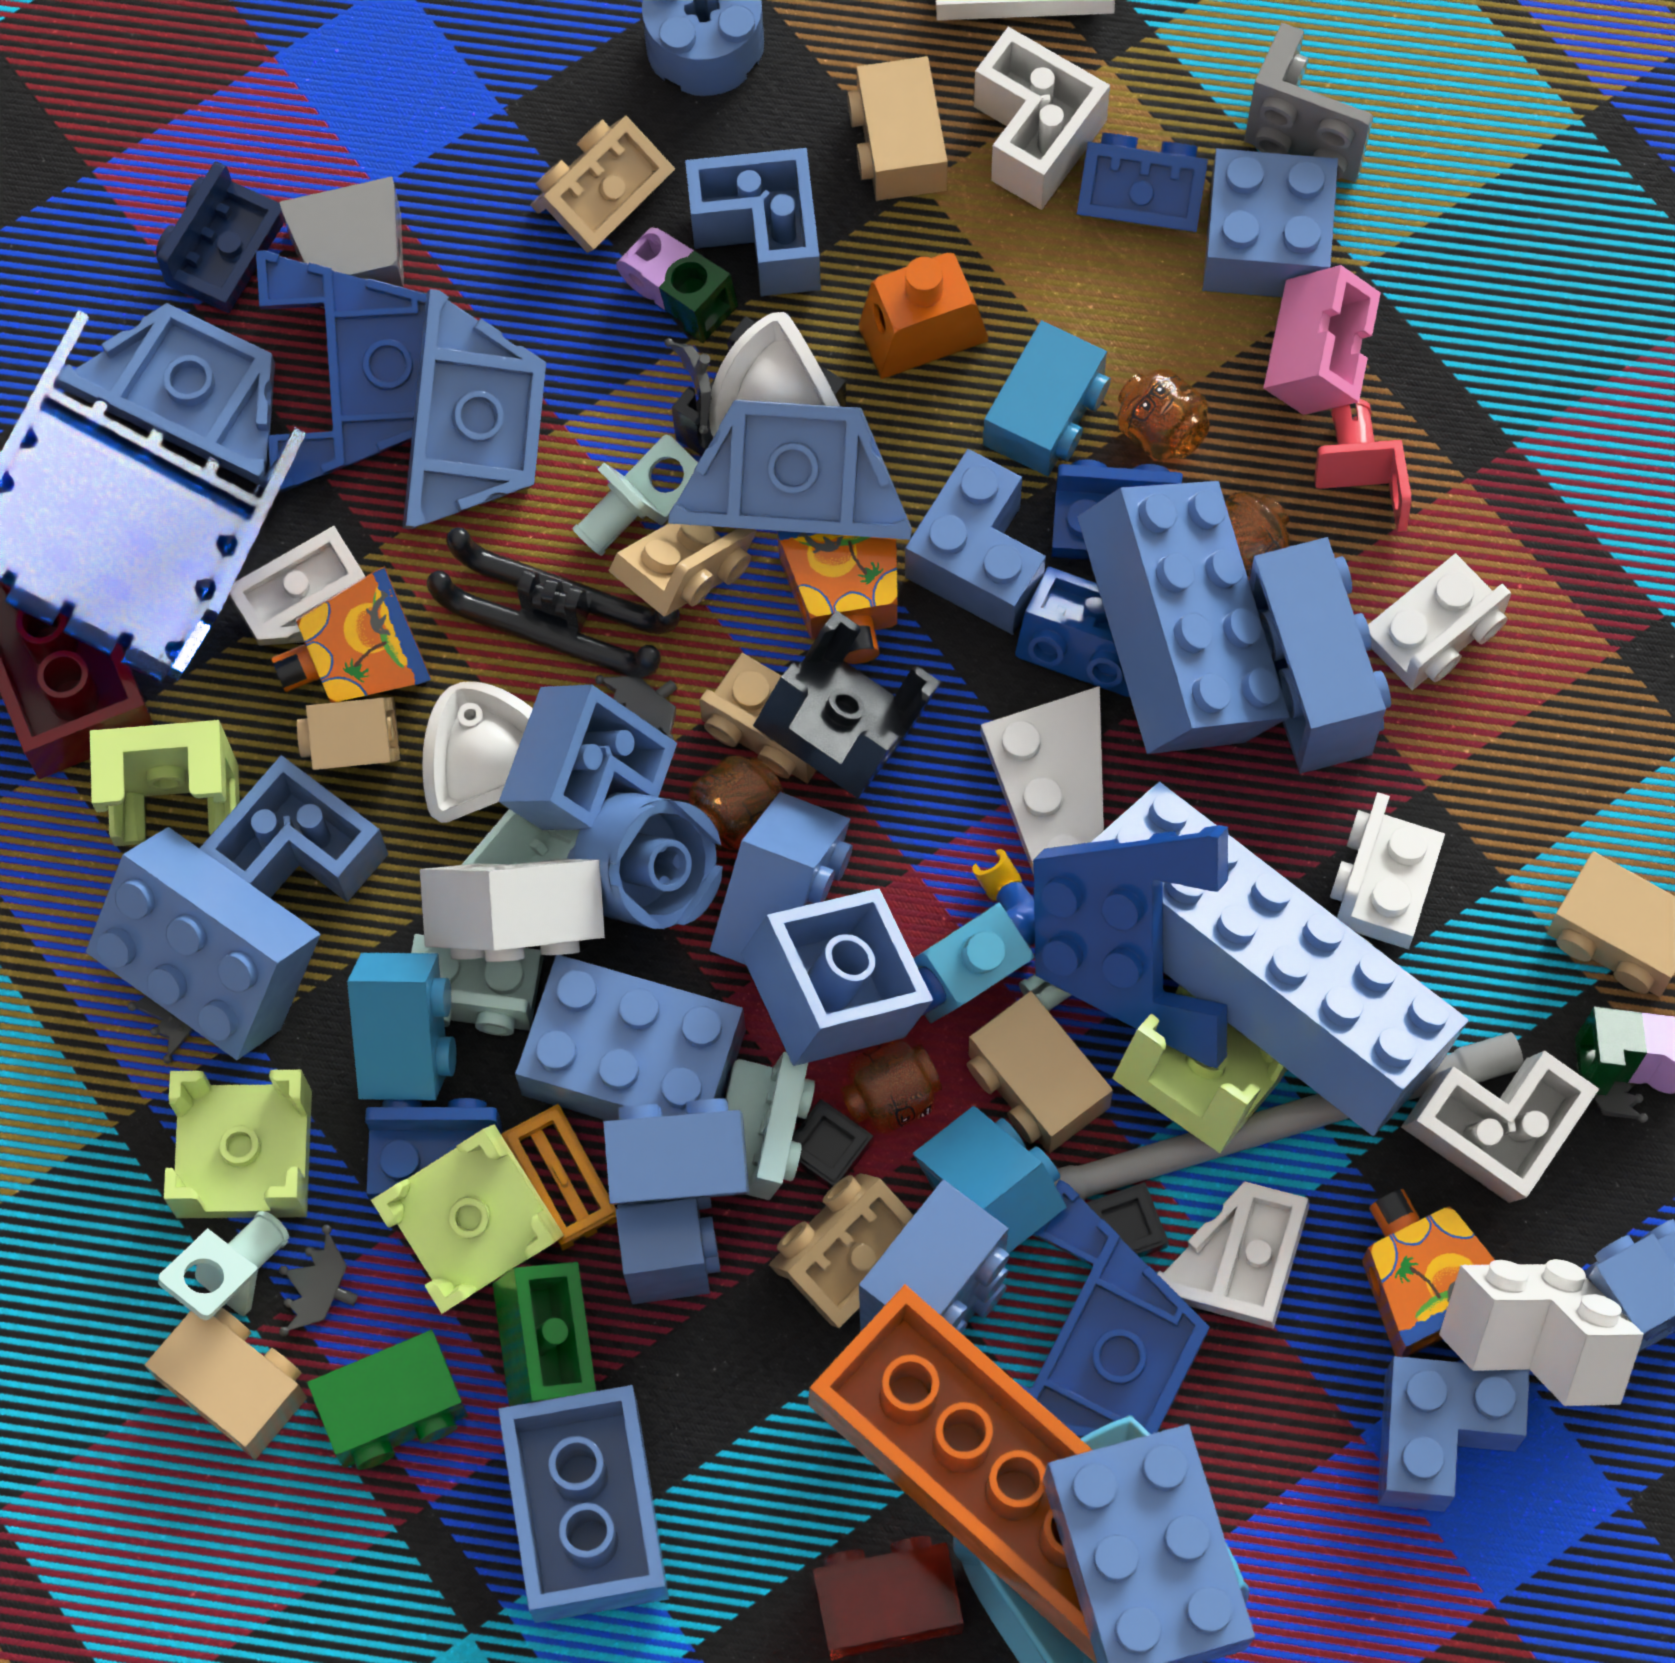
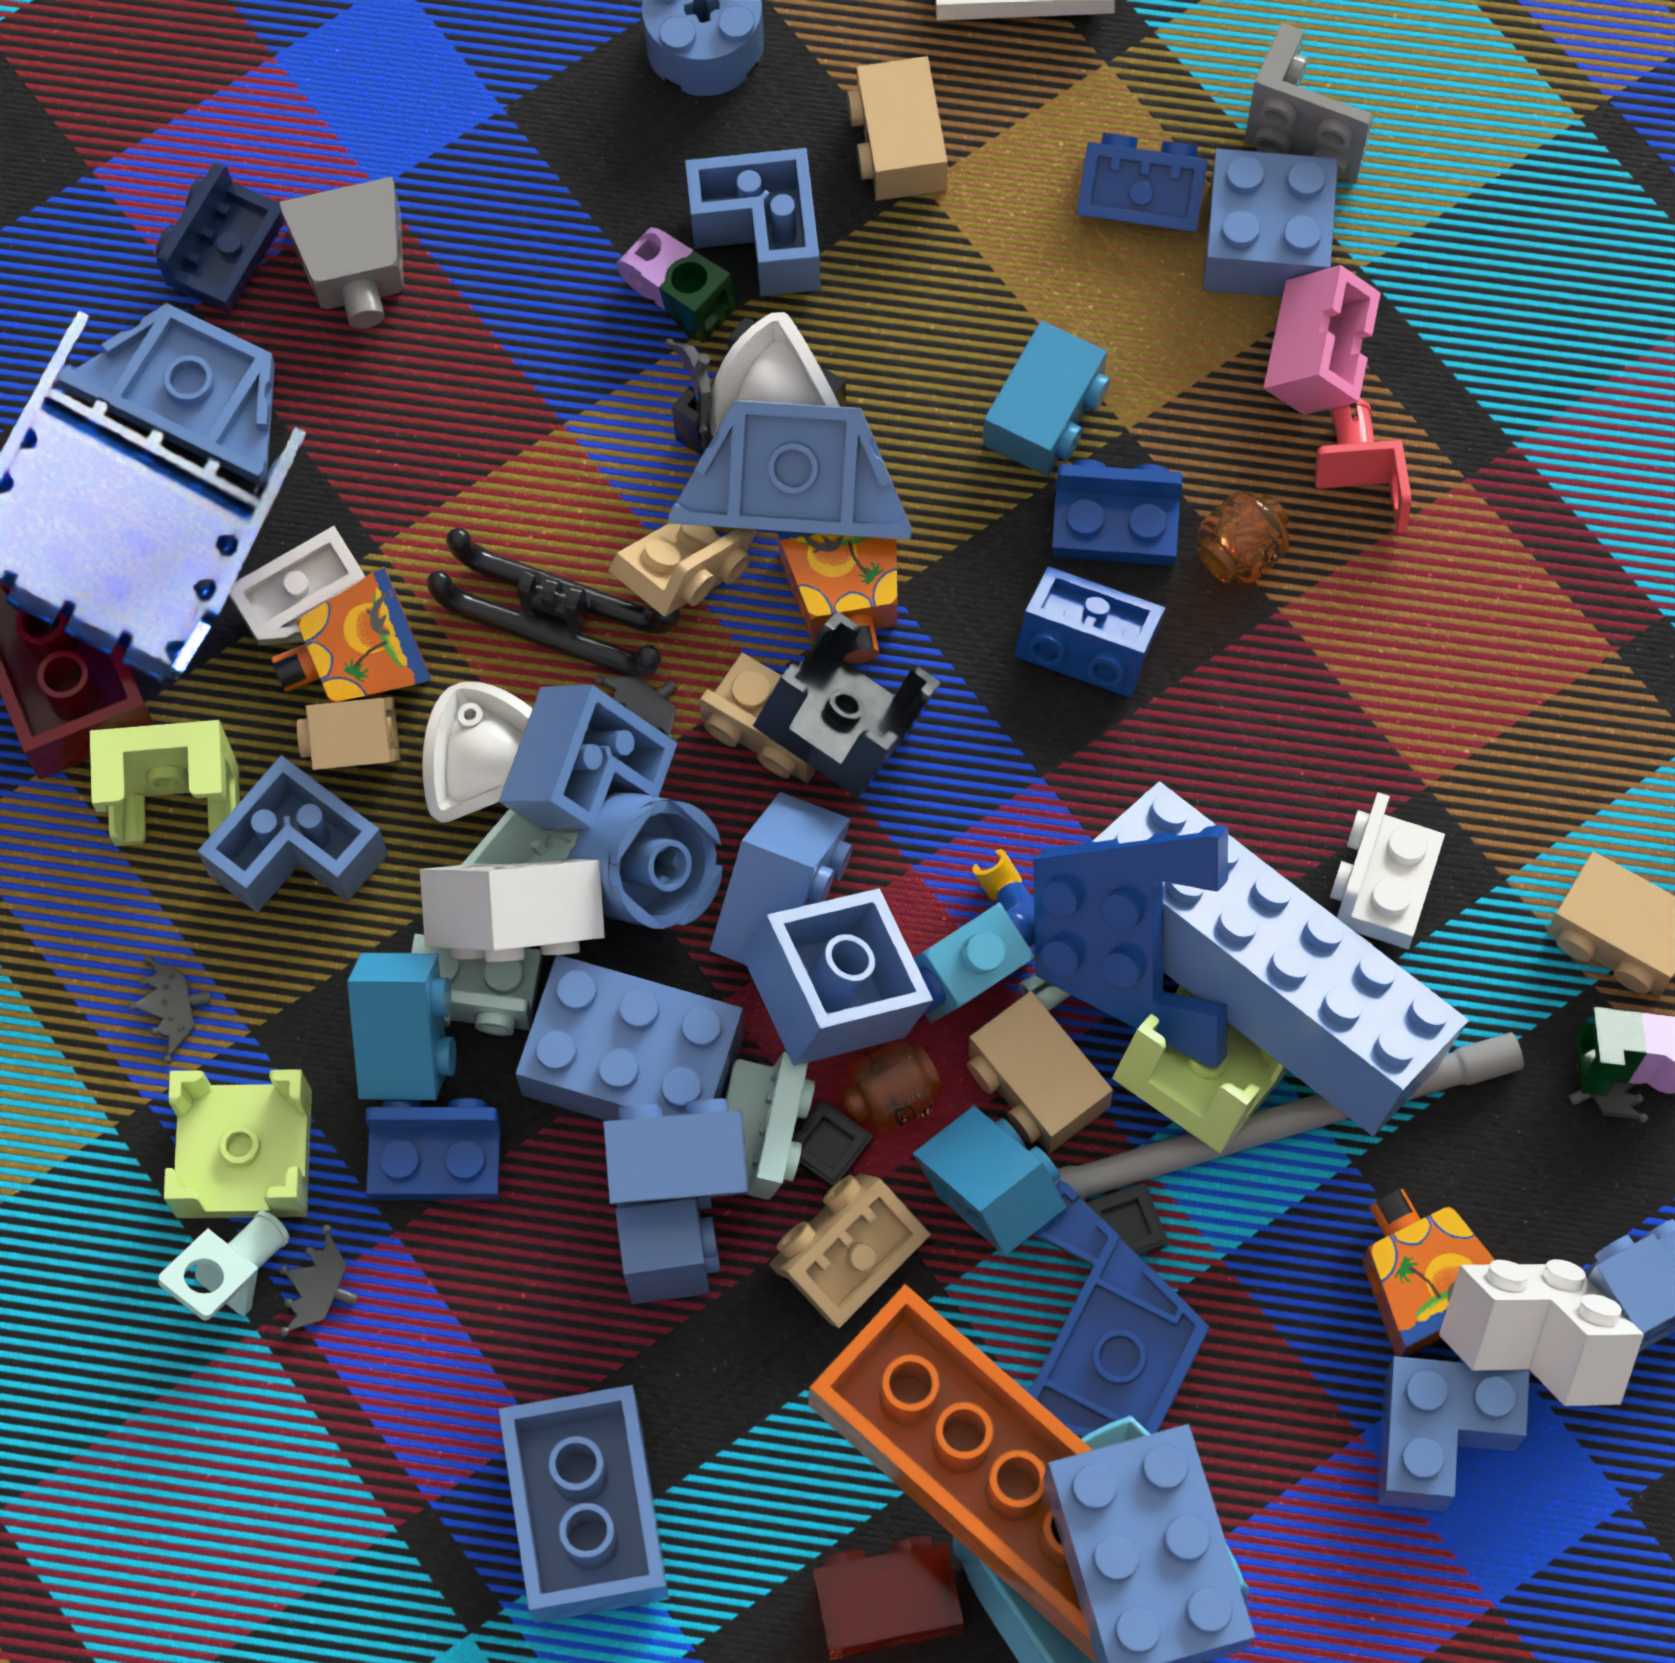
medium blue brick [86,827,321,1060] -> none
tan brick [145,1308,307,1460] -> none
blue wing [256,250,426,493] -> none
green brick [307,1330,468,1470] -> none
yellowish green panel [371,1124,564,1314] -> none
medium blue wing [403,289,546,529] -> none
green brick [493,1262,596,1407] -> none
light orange tile [501,1104,617,1251] -> none
tan bracket [530,115,675,253] -> none
light aqua bracket [572,434,698,556] -> none
clear orange head [688,756,783,850] -> none
orange torso [859,252,989,379] -> none
medium blue brick [859,1179,1010,1334] -> none
medium blue brick [905,449,1046,635] -> none
white brick [974,27,1110,210] -> none
white wing [980,686,1104,875] -> none
medium blue brick [1077,481,1290,754] -> none
clear orange head [1117,368,1210,461] -> none
white wing [1157,1181,1310,1329] -> none
medium blue brick [1249,537,1391,774] -> none
white bracket [1368,553,1511,690] -> none
white brick [1401,1051,1599,1203] -> none

